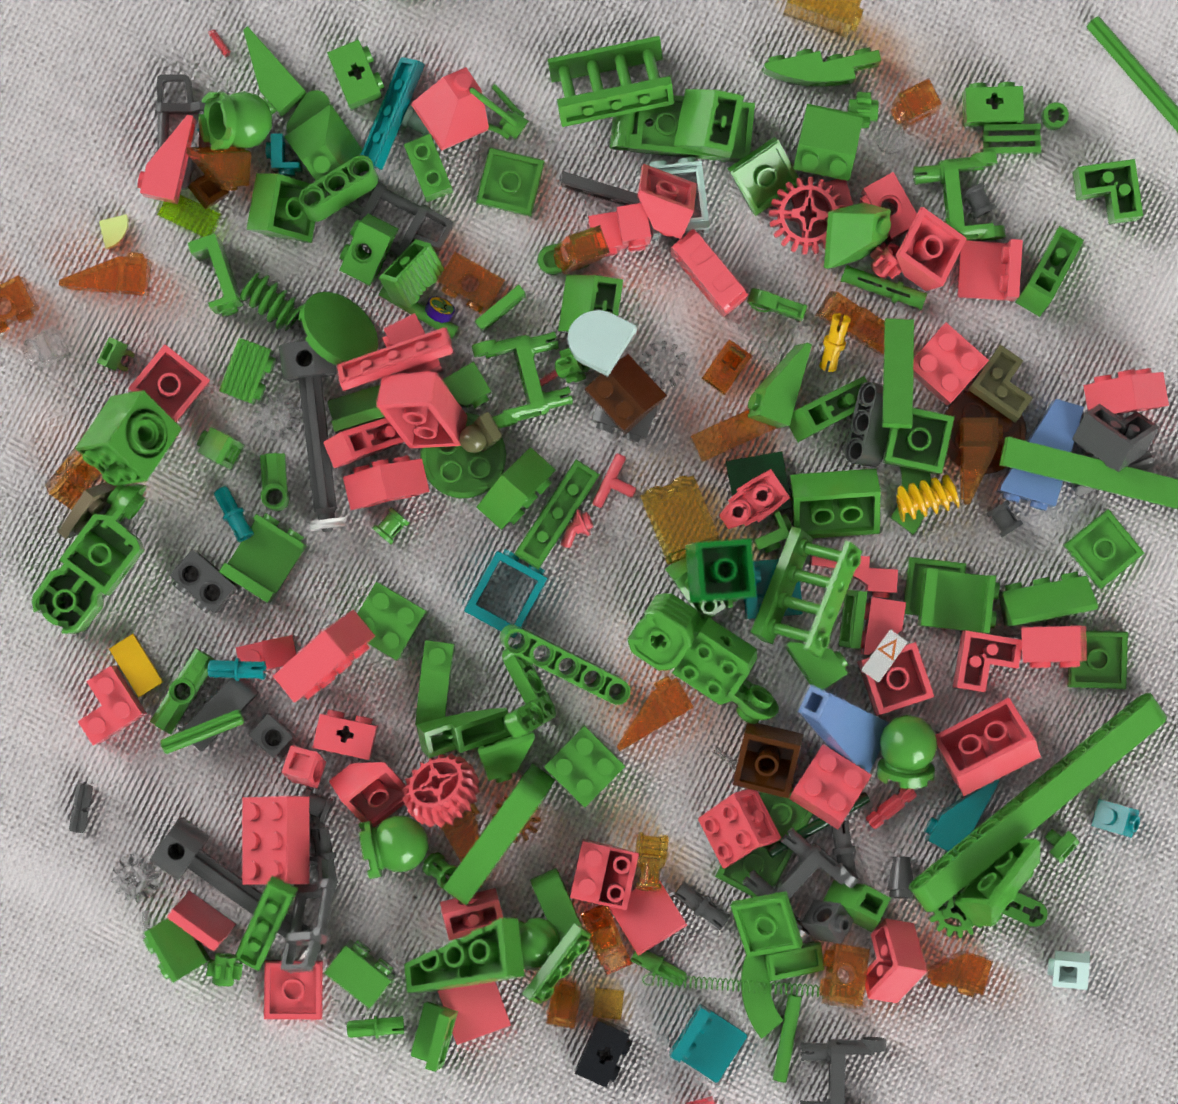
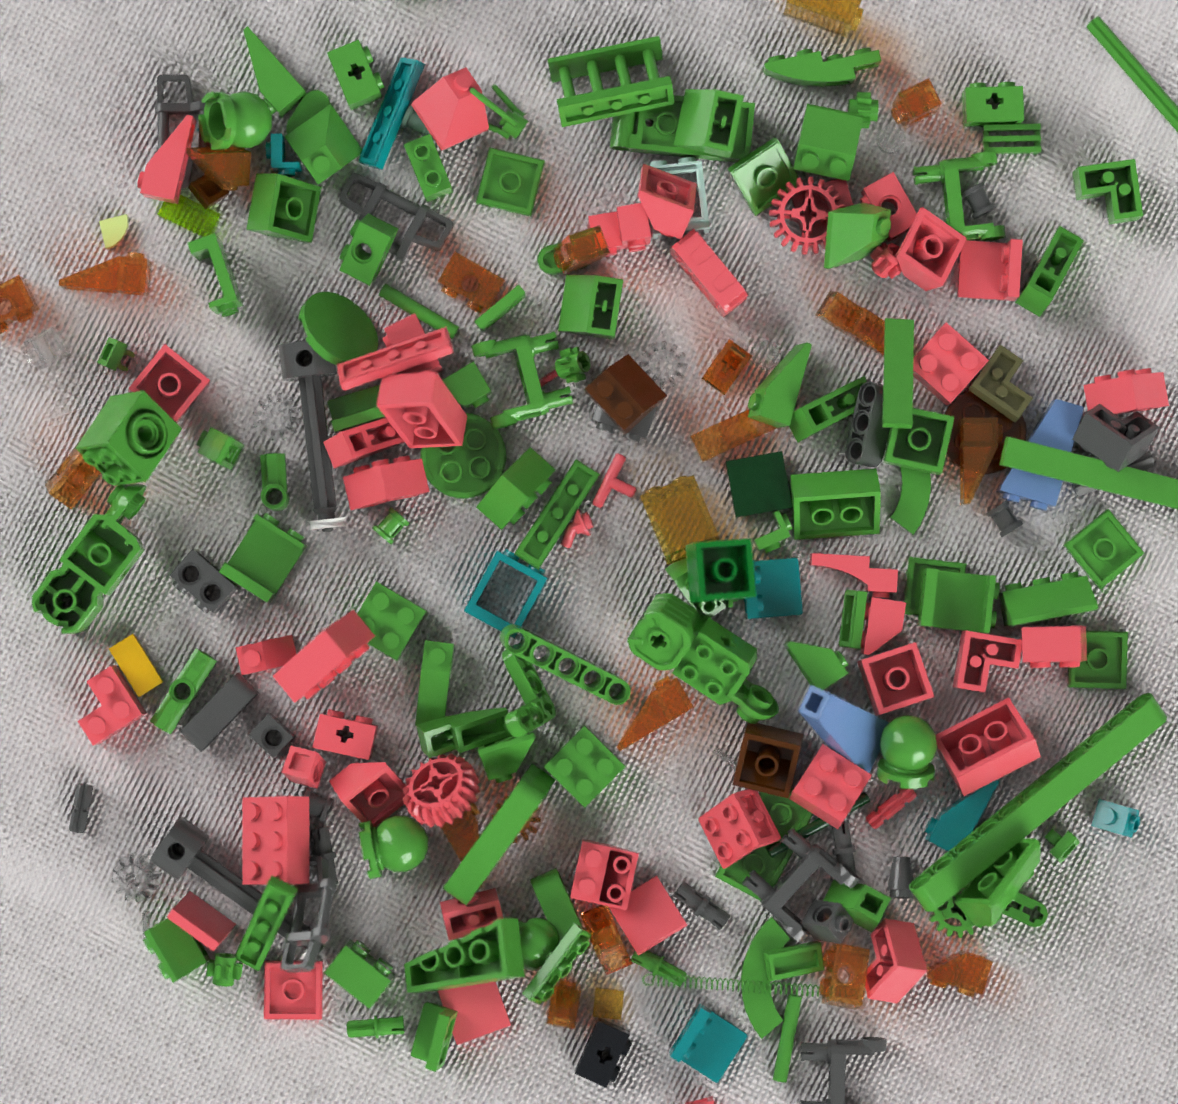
dark tan wing [58,482,118,539] -> none
bright green axle [160,710,244,754] -> none
teal axle [207,658,266,681] -> none
coral leg [208,29,231,57] -> none
teal axle [214,486,254,542] -> none
bright green brick [219,338,276,405] -> none
bright green piece [240,272,303,331] -> none
bright green beam [299,155,378,222] -> none
bright green brick [378,239,445,307] -> none
bright green bush [422,852,457,888] -> none
tile [425,296,455,323] -> none
olive tile [459,412,502,453] -> none
dark grey tile [561,171,641,206] -> none
light aqua tile [568,310,637,376] -> none
clear yellow connector [635,832,668,891] -> none
coral connector [719,469,790,530] -> none
bright green tile [730,891,803,958] -> none
bright green piece [747,288,807,321] -> none
bright green fence [750,527,862,658] -> none
yellow pin [819,313,851,372] -> none
bright green pin [840,265,927,310] -> none
clear sticker [861,629,908,683] -> none
yellow piece [896,474,959,522] -> none
bright green bush [1041,102,1069,130] -> none
light aqua brick [1047,950,1090,990] -> none

